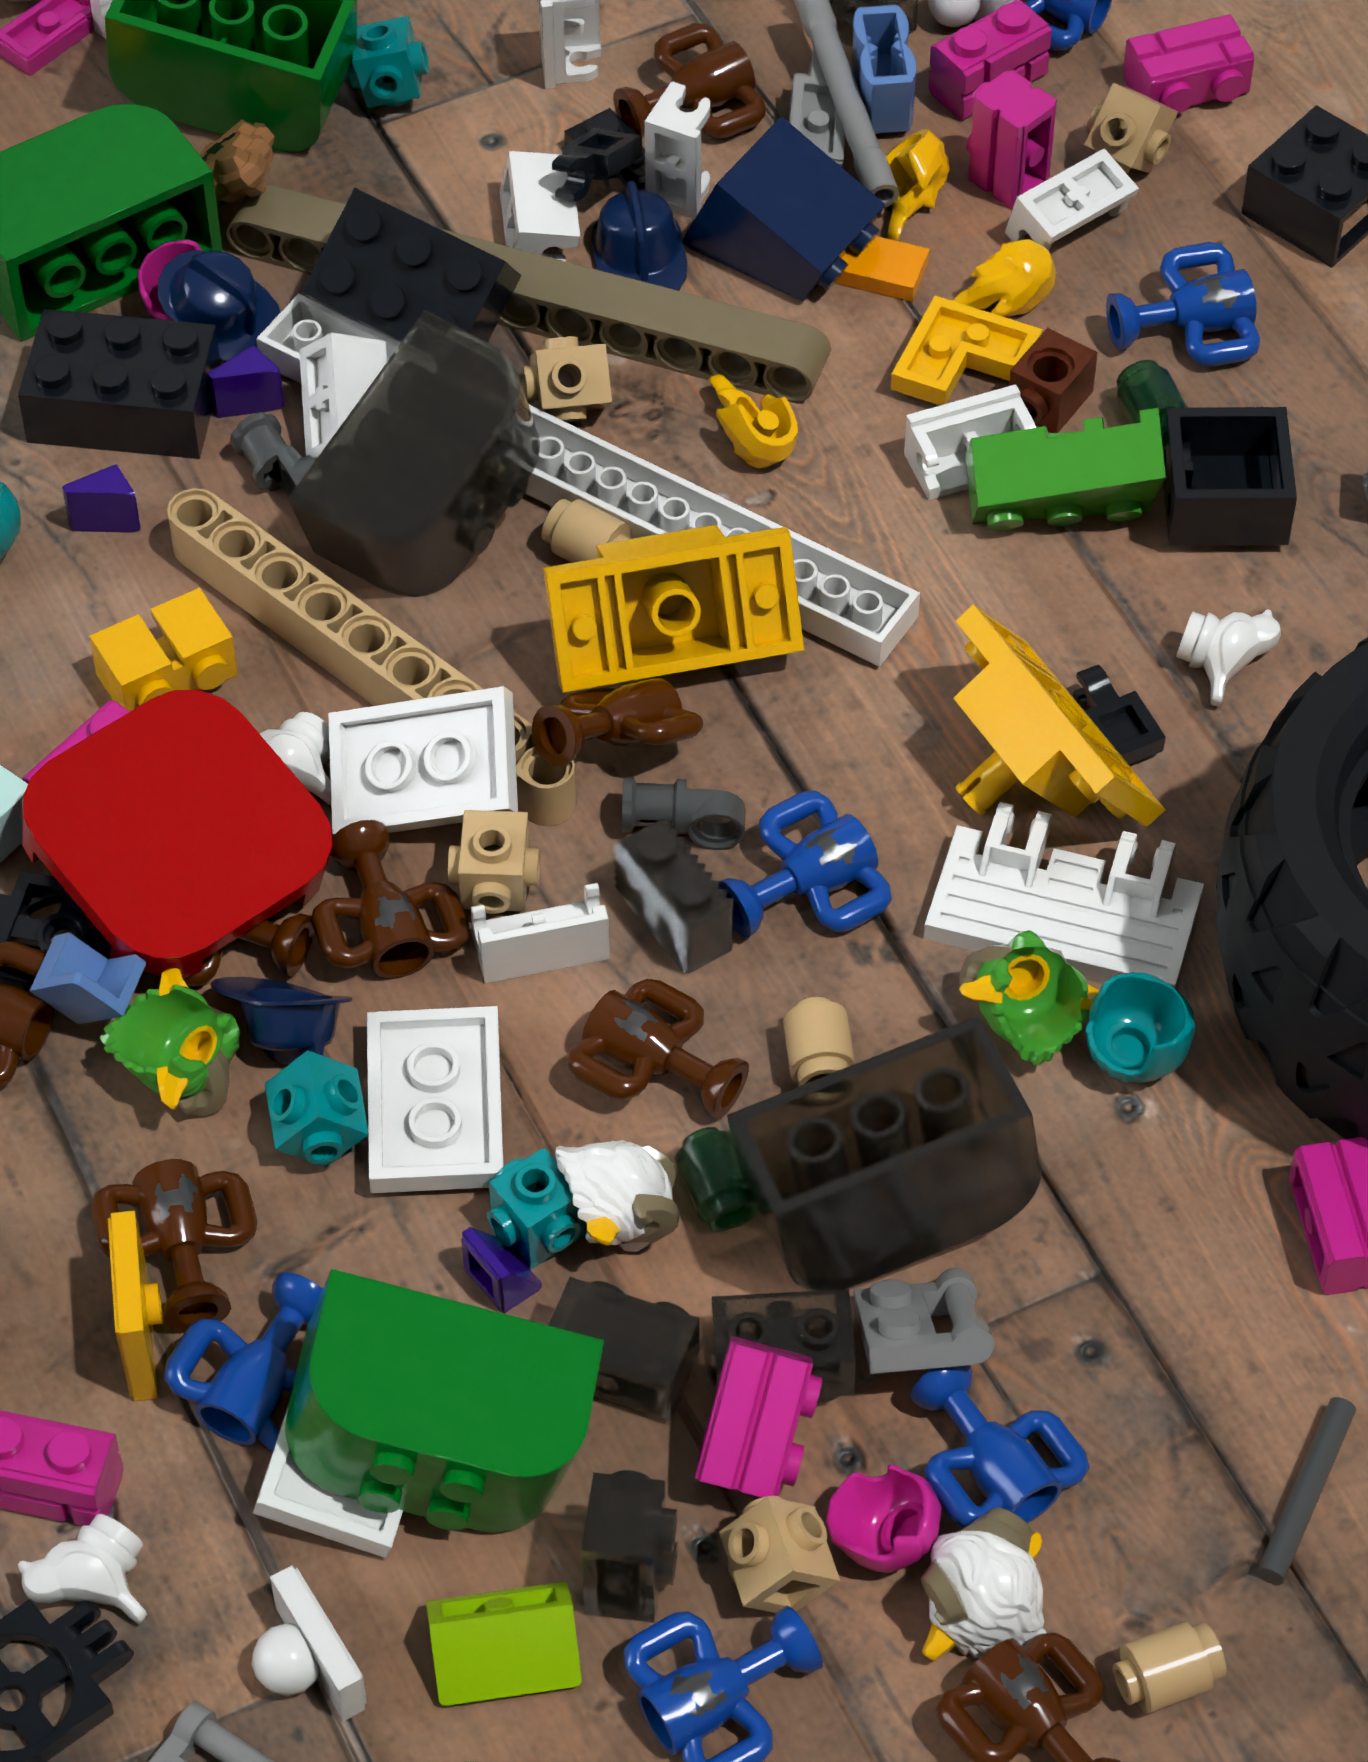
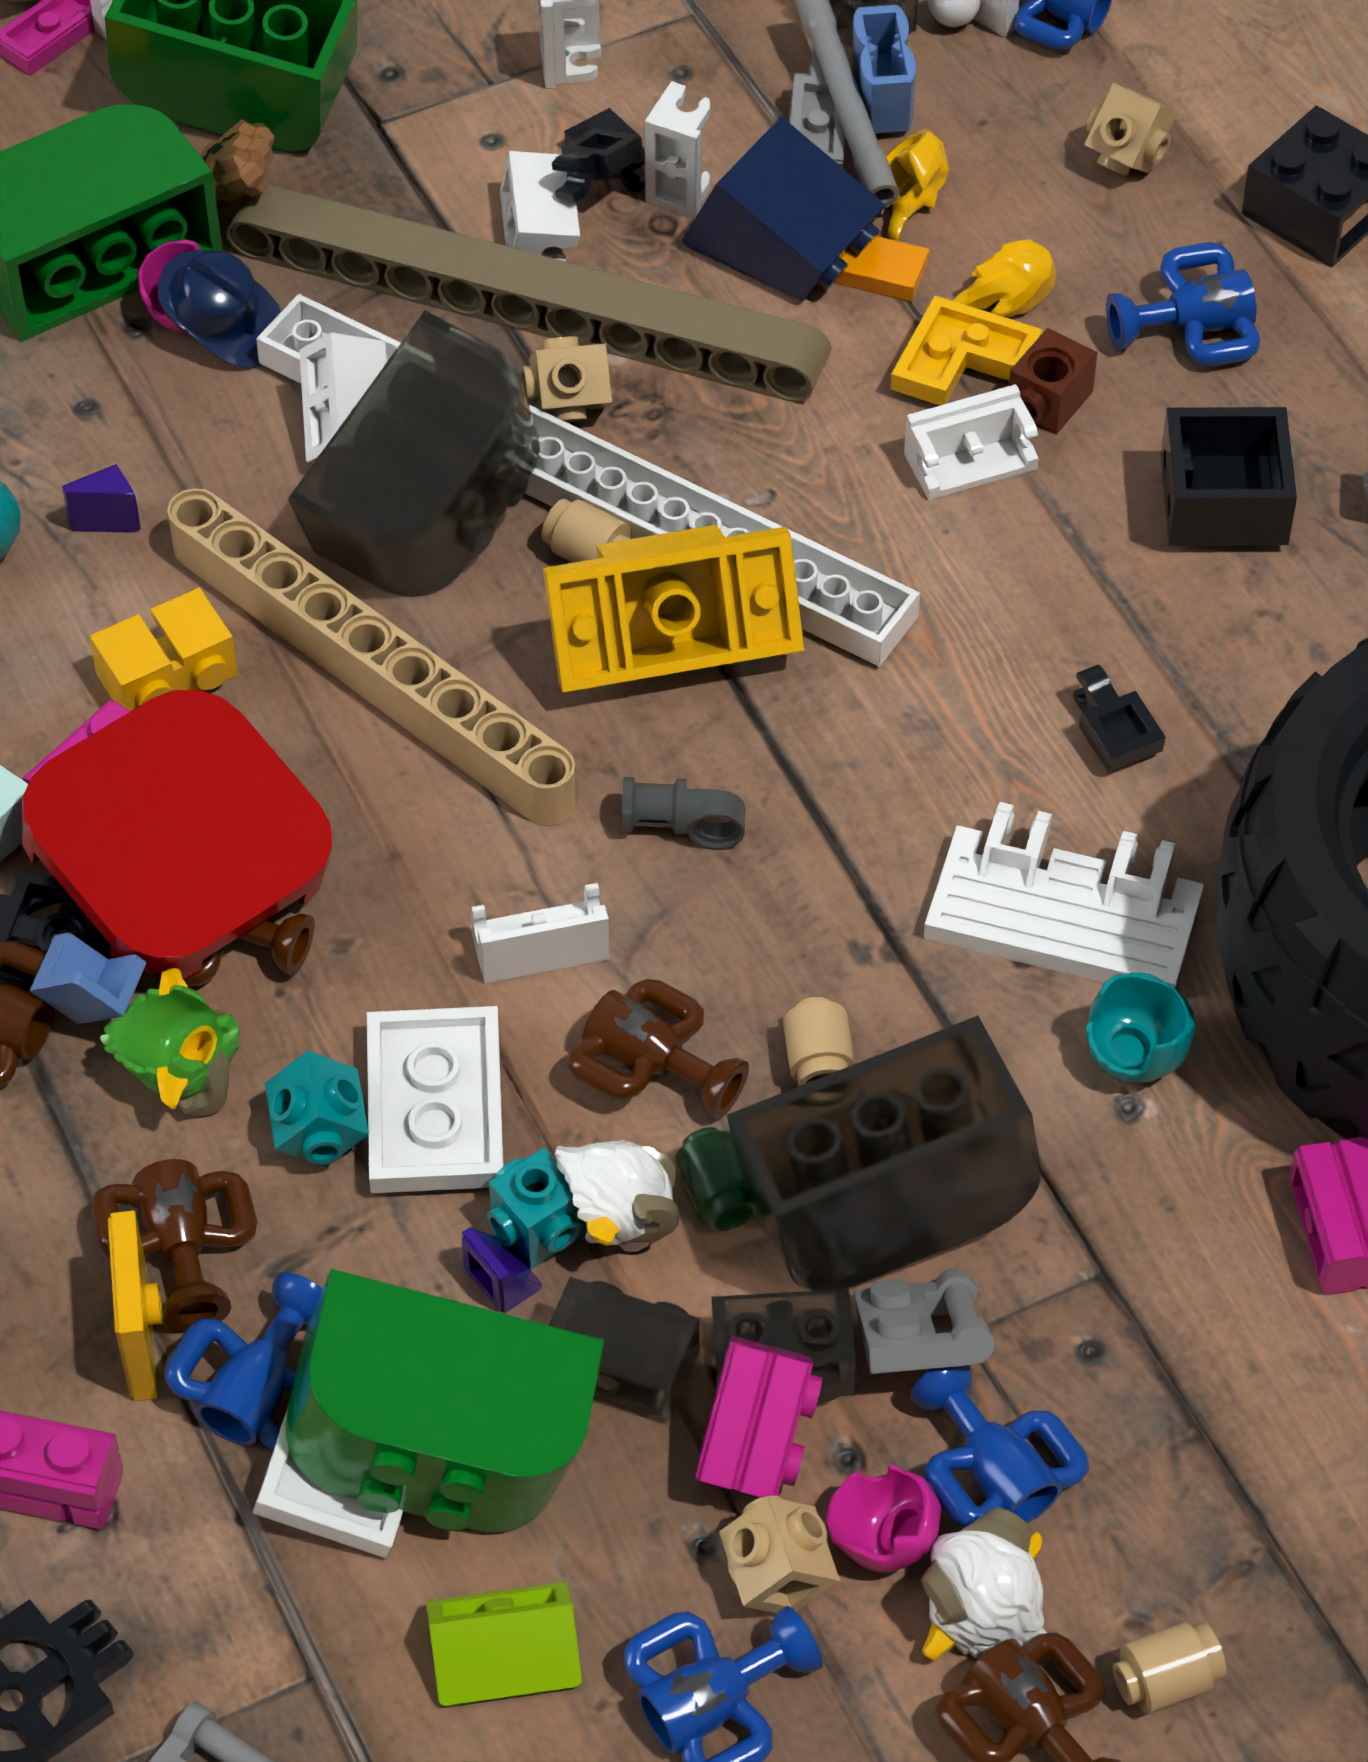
black brick [18,309,221,459] -> none
white animal [18,1514,147,1624] -> none
dark purple slope [207,345,284,418] -> none
dark blue piece [210,977,352,1064] -> none
dark grey connector [230,412,332,516] -> none
white tile [252,1565,367,1721] -> none
white animal [260,712,331,805] -> none
black brick [302,187,521,376] -> none
reddish brown piece [311,820,470,979] -> none
white plate [328,686,518,835] -> none
teal brick [347,16,429,108] -> none
tan brick [448,810,540,914] -> none
reddish brown piece [532,678,703,766] -> none
clear smoke brick [581,1470,678,1623] -> none
dark blue piece [591,180,687,291] -> none
reddish brown piece [613,23,765,138] -> none
clear smoke brick [613,819,734,974] -> none
yellow piece [708,374,798,469] -> none
blue piece [716,790,892,938] -> none
dark pink brick [928,0,1052,120] -> none
yellow brick [953,604,1166,827] -> none
bright green hair [959,930,1099,1066] -> none
bright green wedge [965,408,1166,530] -> none
dark pink brick [966,70,1057,210] -> none
white hinge [1005,148,1139,251] -> none
clear green brick [1116,360,1188,440] -> none
dark pink brick [1123,14,1254,114] -> none
white animal [1176,609,1281,707] -> none
dark grey bar [1257,1397,1356,1585] -> none

